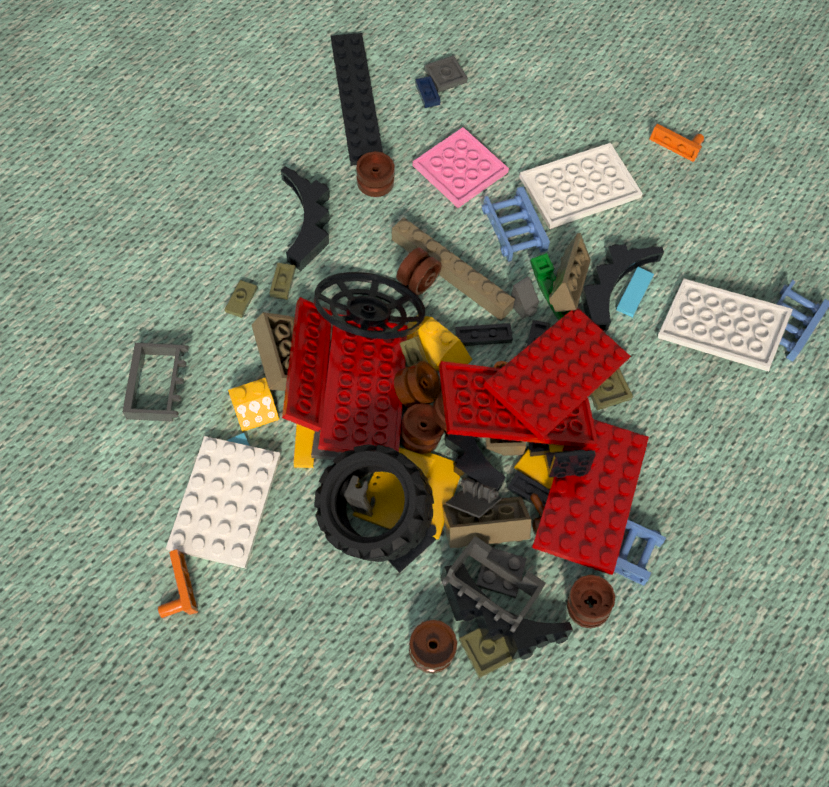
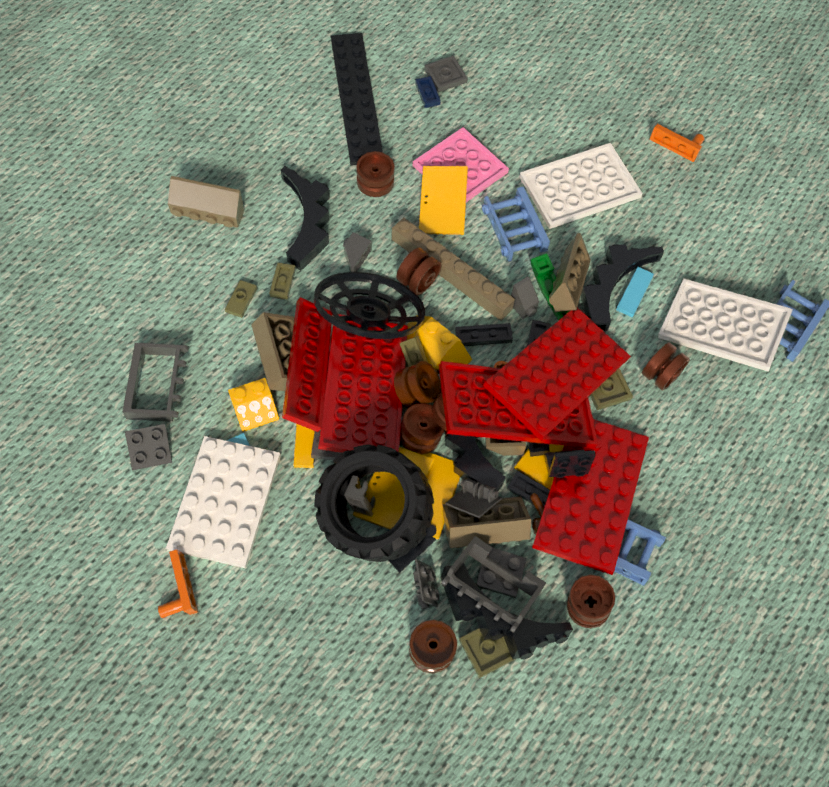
none -> dark grey hinge [125,424,172,470]
none -> slope [168,176,244,228]
none -> dark grey slope [343,232,372,272]
none -> dark grey hinge [413,559,440,609]
none -> yellow container [419,166,468,235]
none -> copper wheel [642,342,690,391]

